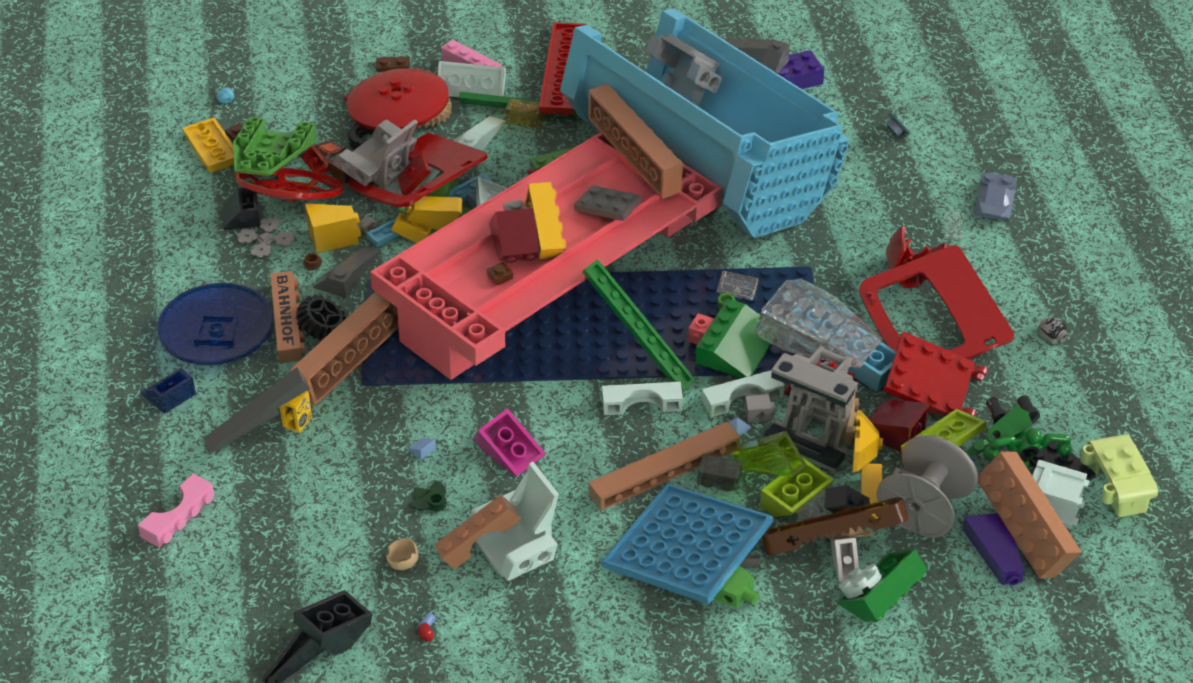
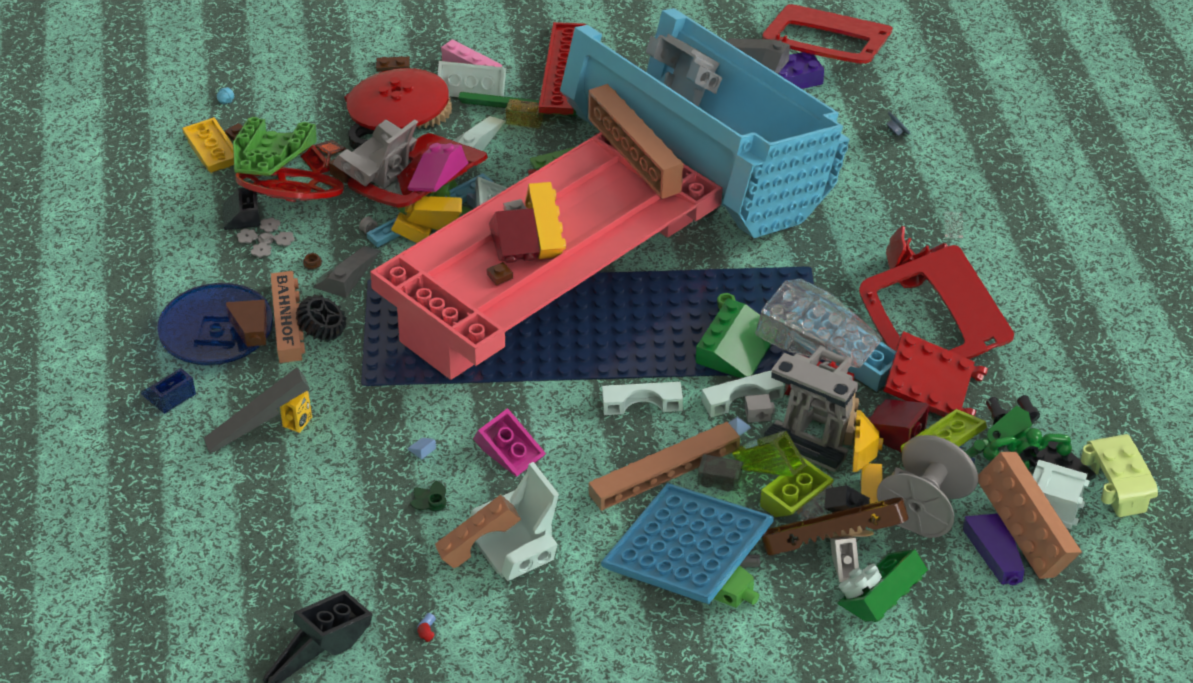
bright pink arch [138,473,214,548] -> none
nougat brick [289,292,399,406] -> none
yellow slope [305,203,361,253] -> none
tan hair [386,538,419,571] -> none
dark grey plate [574,185,642,221] -> none
green plate [582,259,696,391] -> none
coral brick [688,313,714,345] -> none
clear slope [717,271,759,300] -> none
sand blue slope [974,172,1017,221] -> none
light grey head [1038,317,1068,345] -> none
none -> reddish brown slope [226,300,267,347]
none -> dark pink slope [408,143,468,192]
none -> red door [762,4,893,64]

